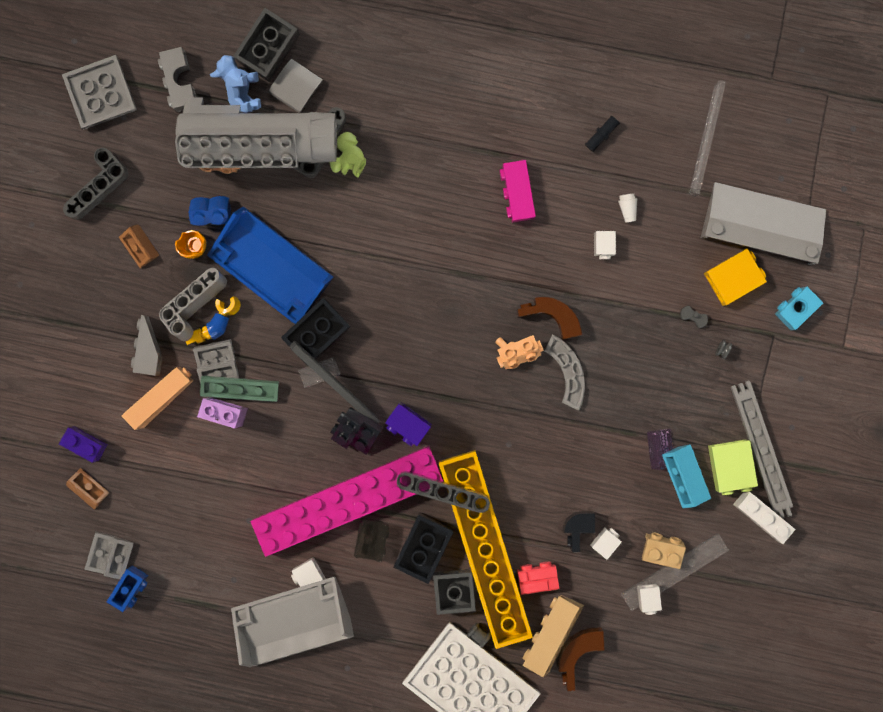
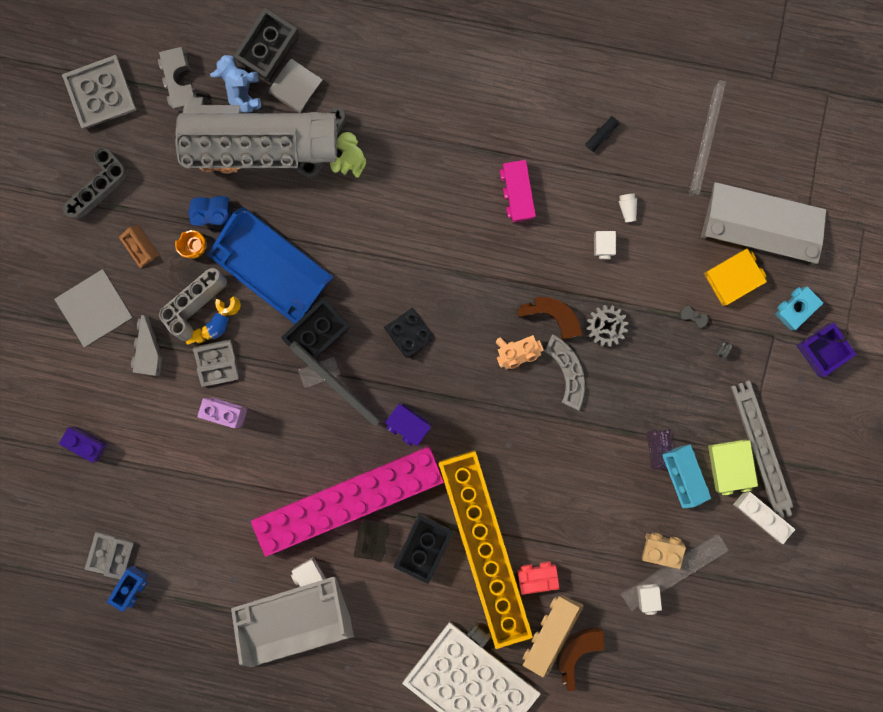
medium nougat slope [66,468,109,510] -> none
light nougat slope [122,367,193,430] -> none
sand green plate [200,376,279,402] -> none
black plate [330,407,383,455] -> none
dark grey beam [397,471,490,513] -> none
dark grey brick [433,569,476,615] -> none
black brick [563,511,595,552] -> none
white brick [590,527,621,559] -> none
none -> light grey piece [54,269,133,347]
none -> black hinge [384,307,435,358]
none -> light grey gear [586,305,628,347]
none -> dark purple piece [796,323,857,377]

